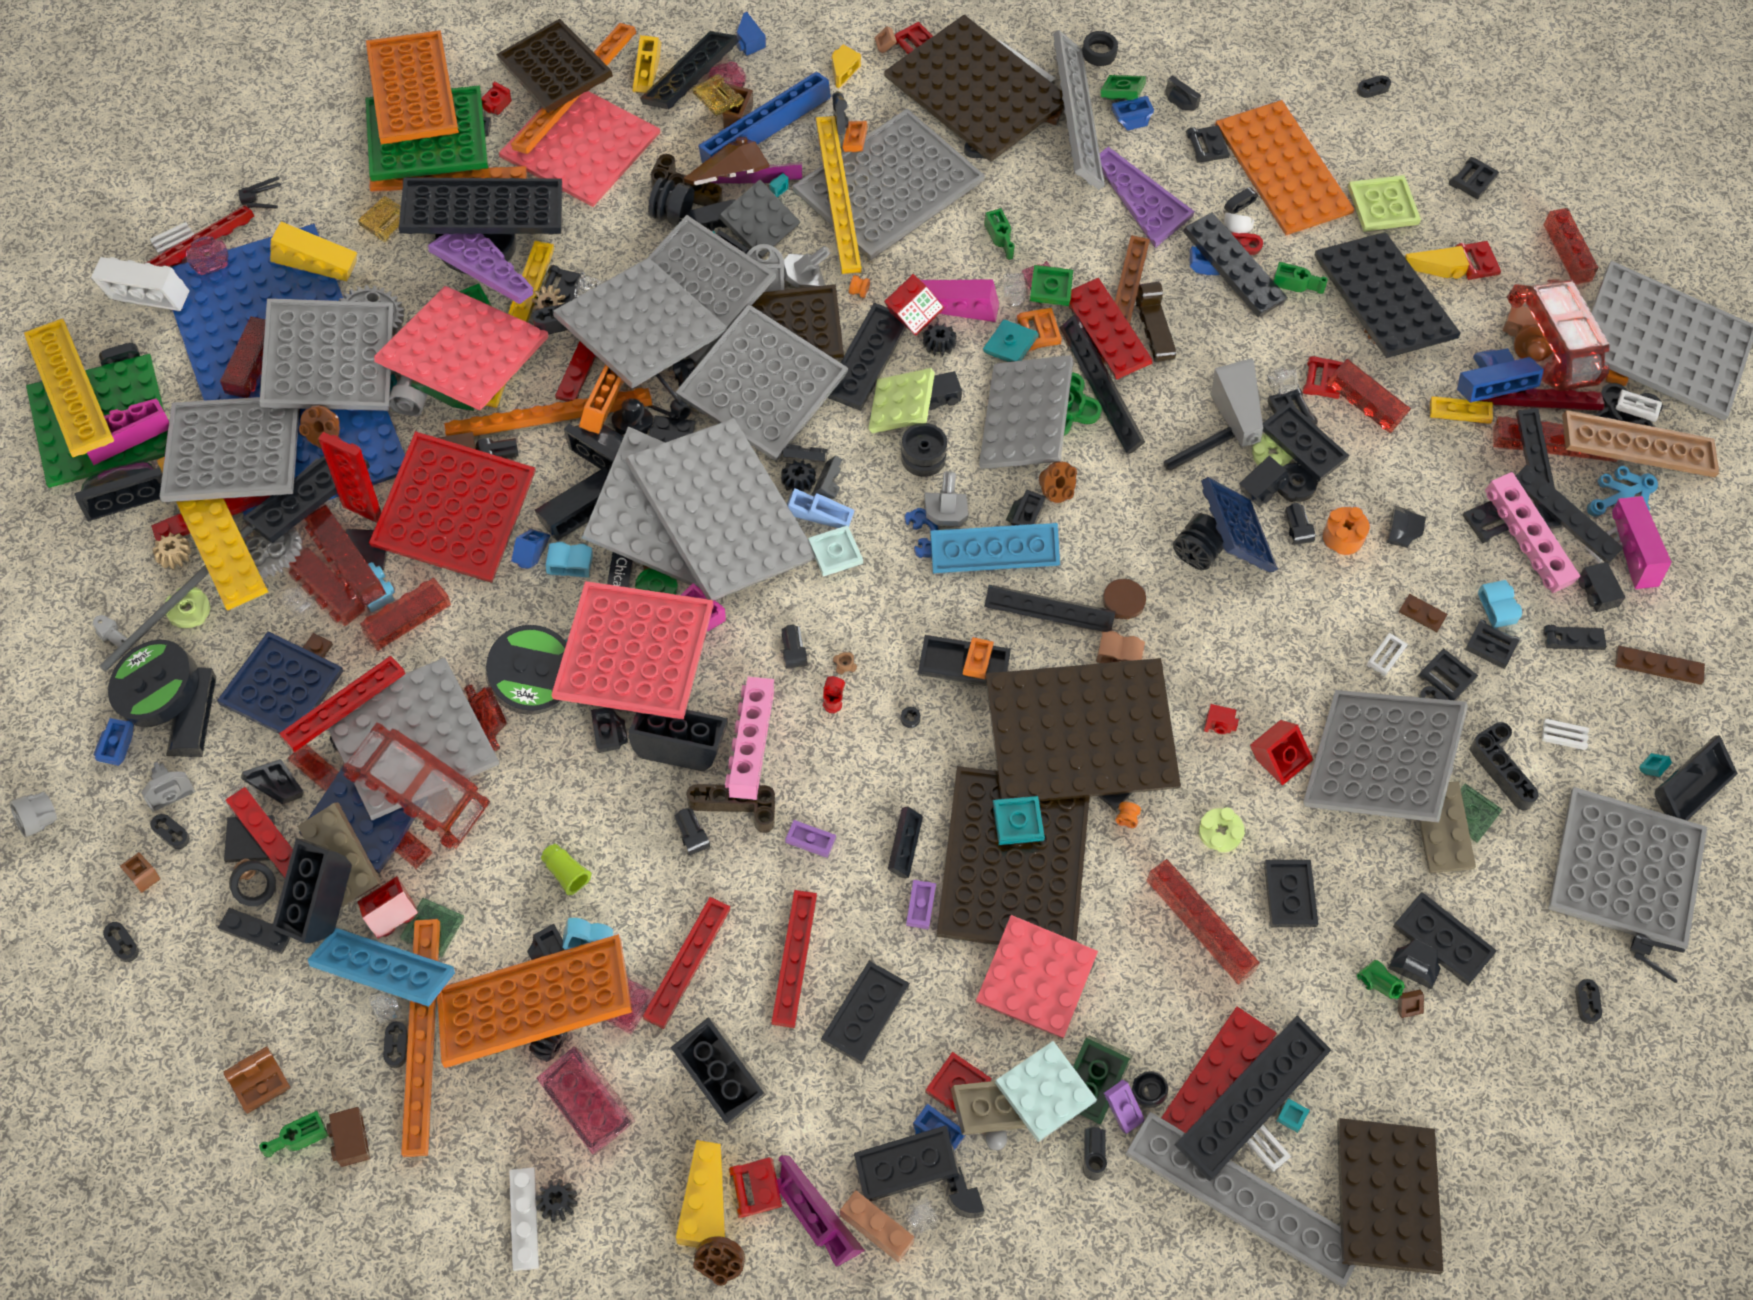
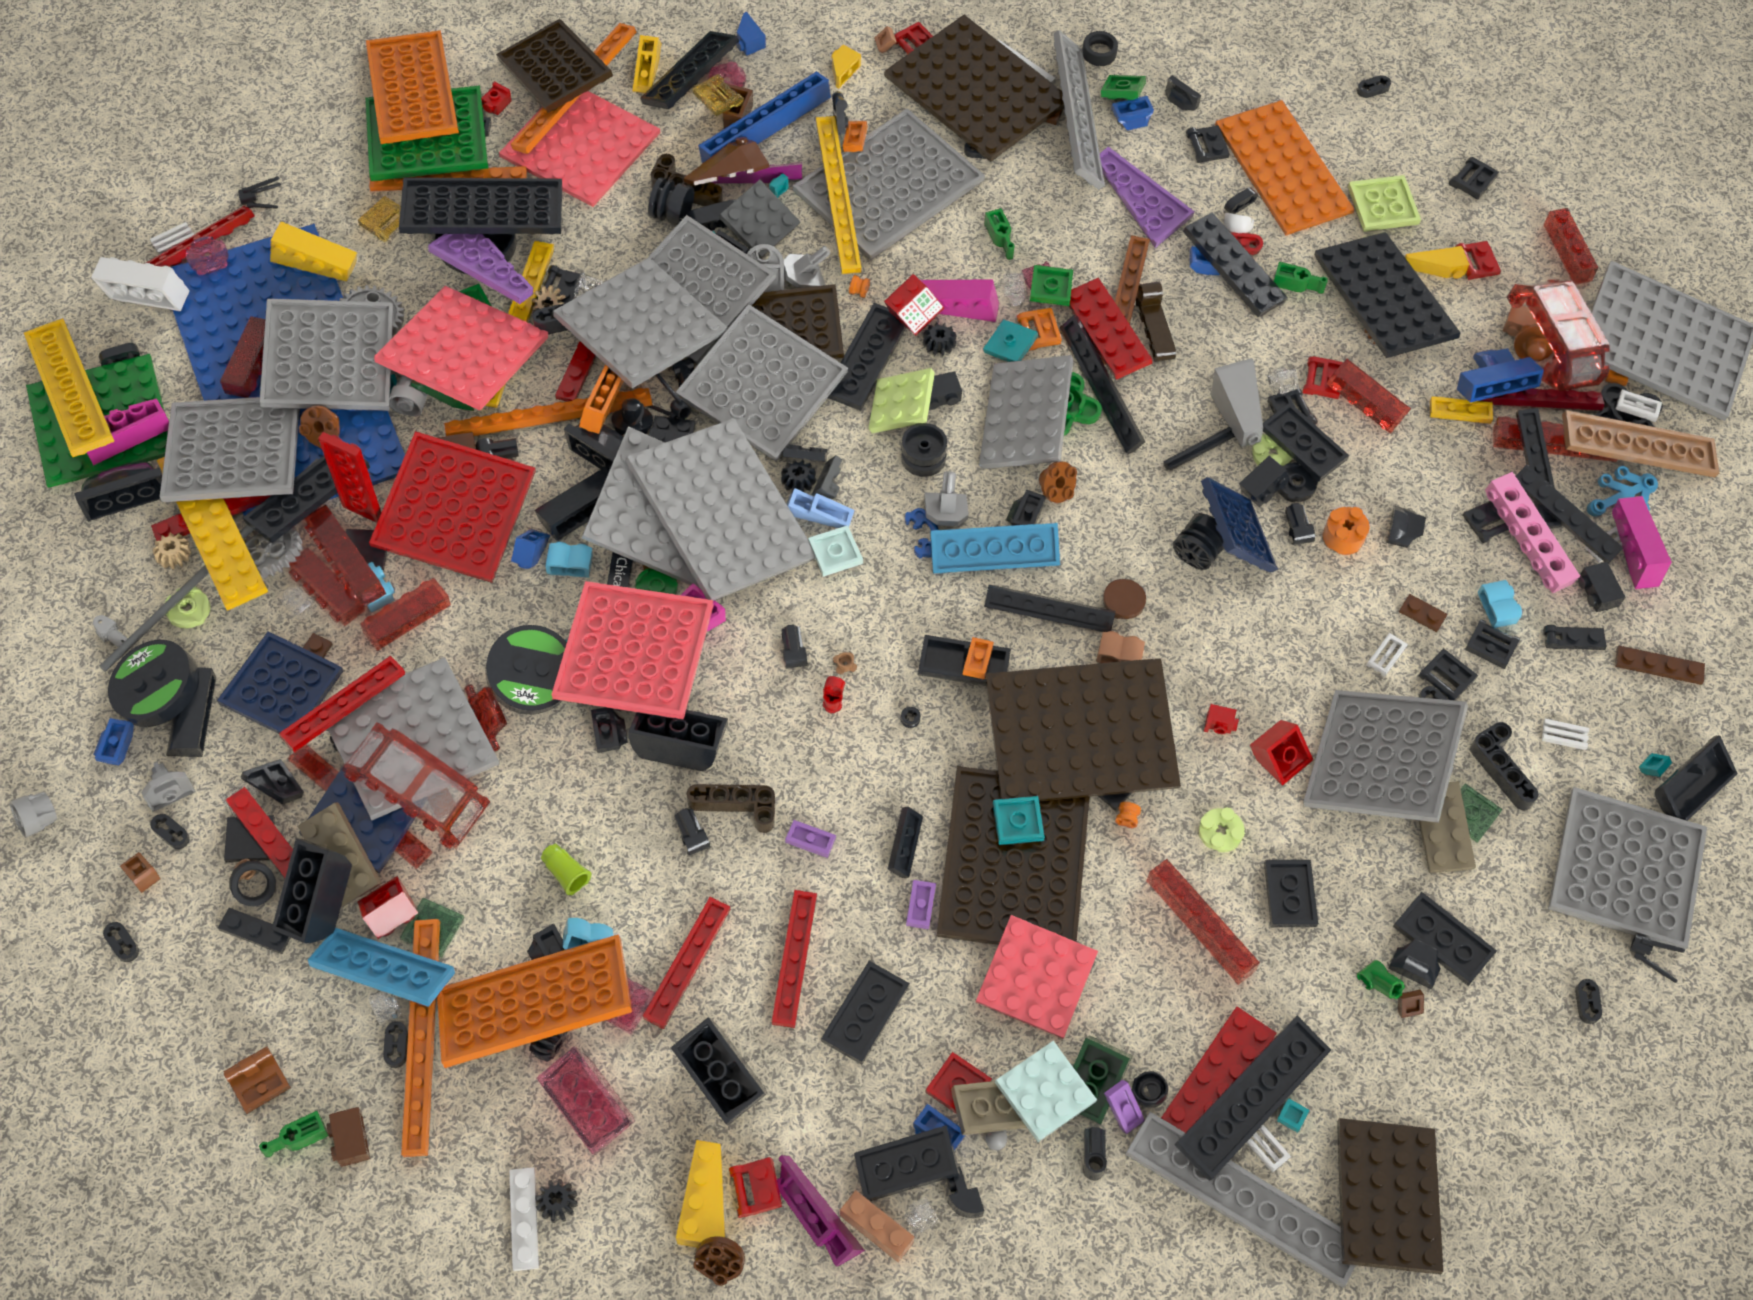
bright pink brick [725,677,774,800] -> none

